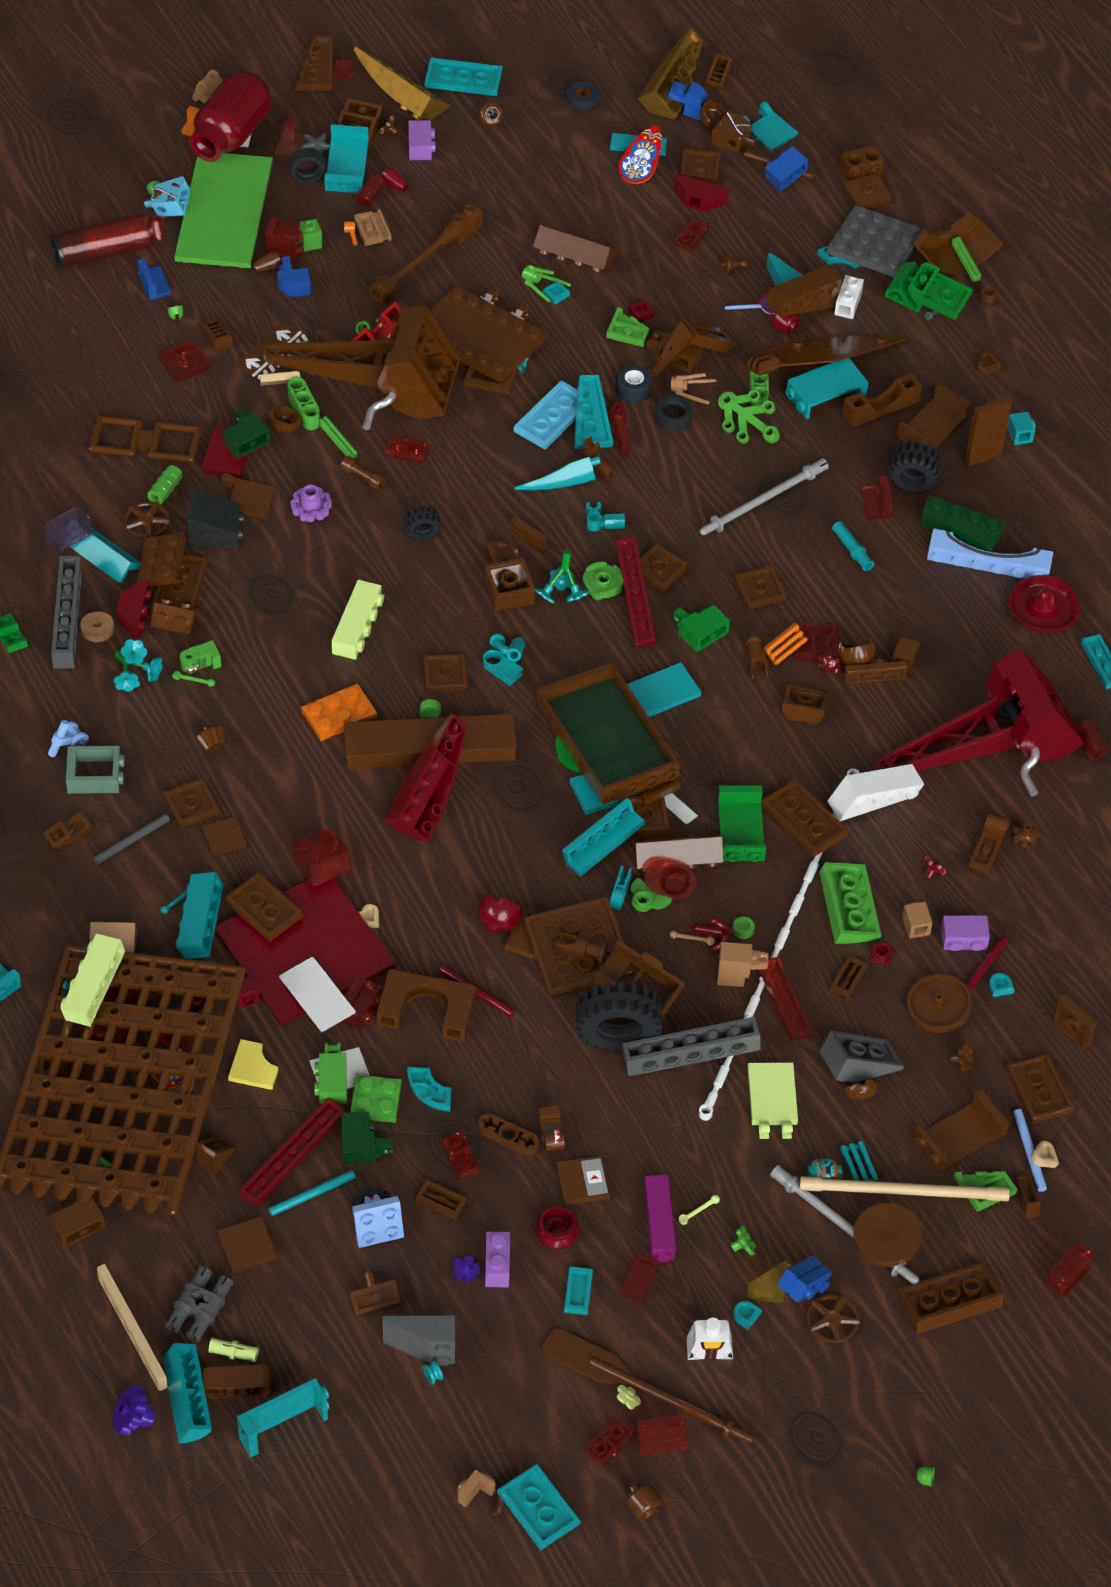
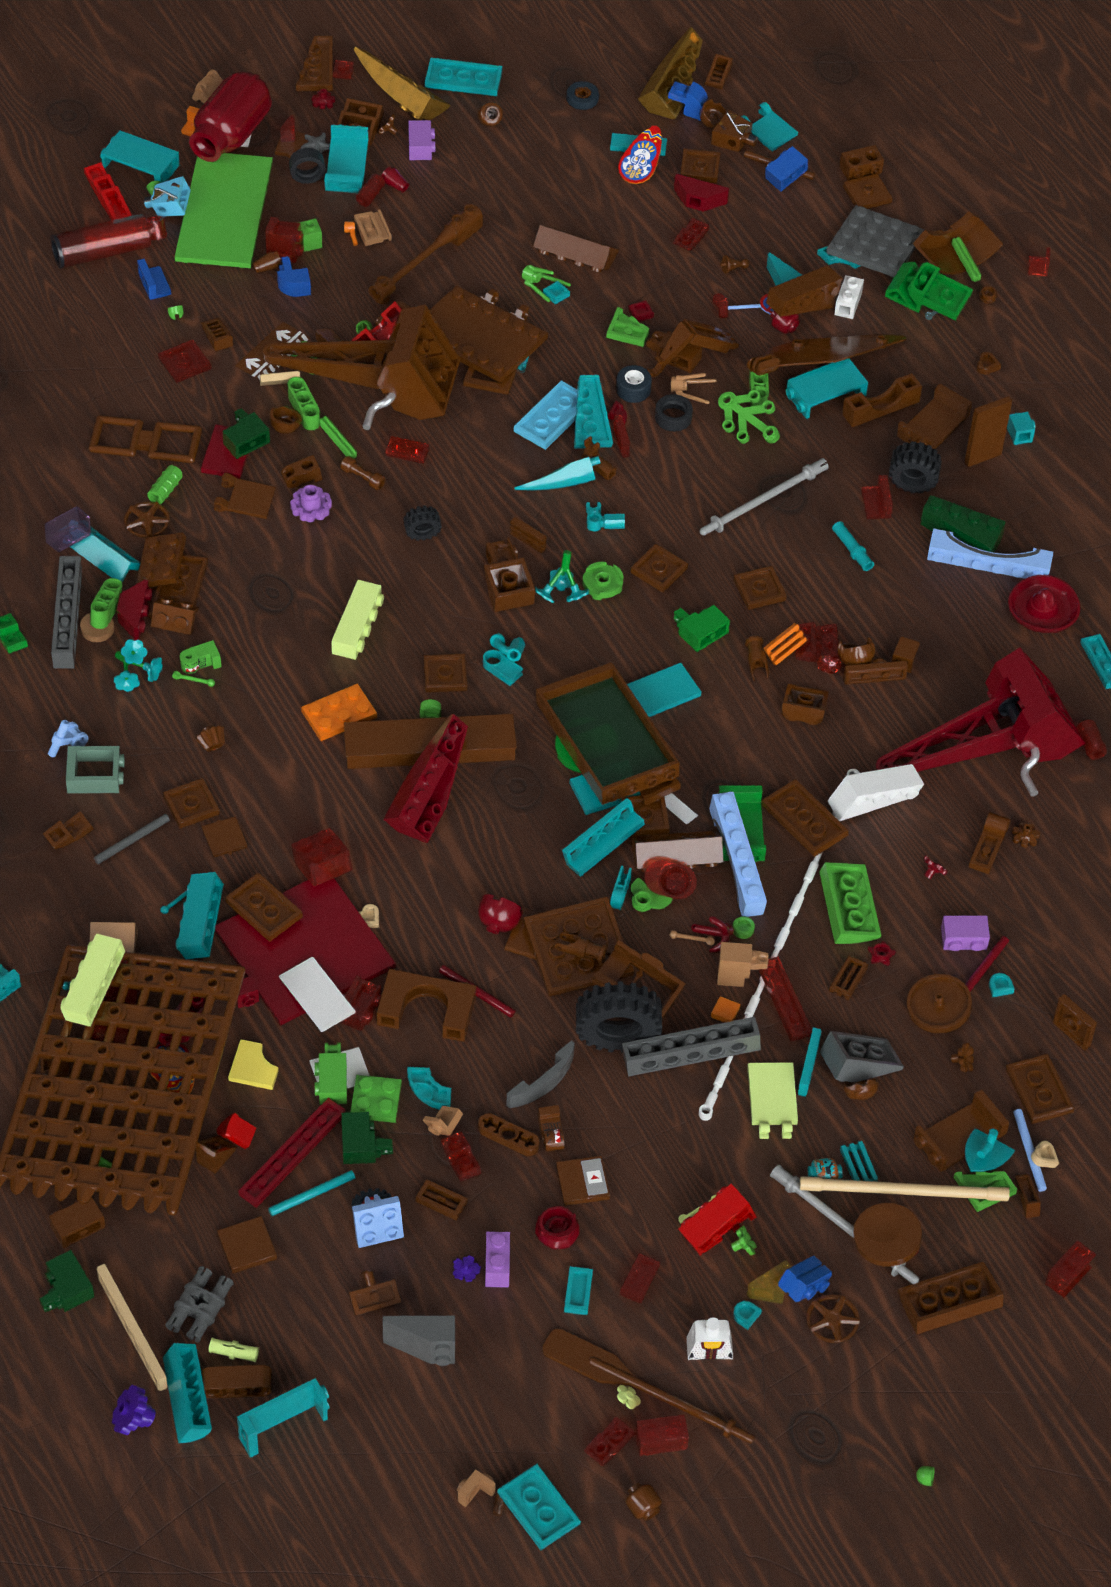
pearl dark grey slope [187,489,244,548] -> none
teal bush [422,1360,443,1385] -> none
dark red plate [615,536,656,648] -> none
magenta brick [644,1175,676,1262] -> none
medium nougat brick [902,902,932,939] -> none
none -> dark green hinge [39,1250,94,1312]
none -> red slope [84,162,132,224]
none -> bright green beam [90,578,122,629]
none -> teal panel [100,130,180,183]
none -> red tile [216,1112,256,1149]
none -> reddish brown leg [281,455,322,488]
none -> dark red plant [311,89,336,109]
none -> medium nougat bracket [423,1106,463,1136]
none -> dark grey slope [506,1040,575,1108]
none -> red wedge [678,1183,757,1255]
none -> light blue arch [709,792,767,917]
none -> orange tile [711,996,740,1023]
none -> clear red arm [713,293,728,318]
none -> teal tile [798,1027,821,1097]
none -> teal shield [965,1128,1015,1172]
none -> clear red panel [1028,247,1050,277]

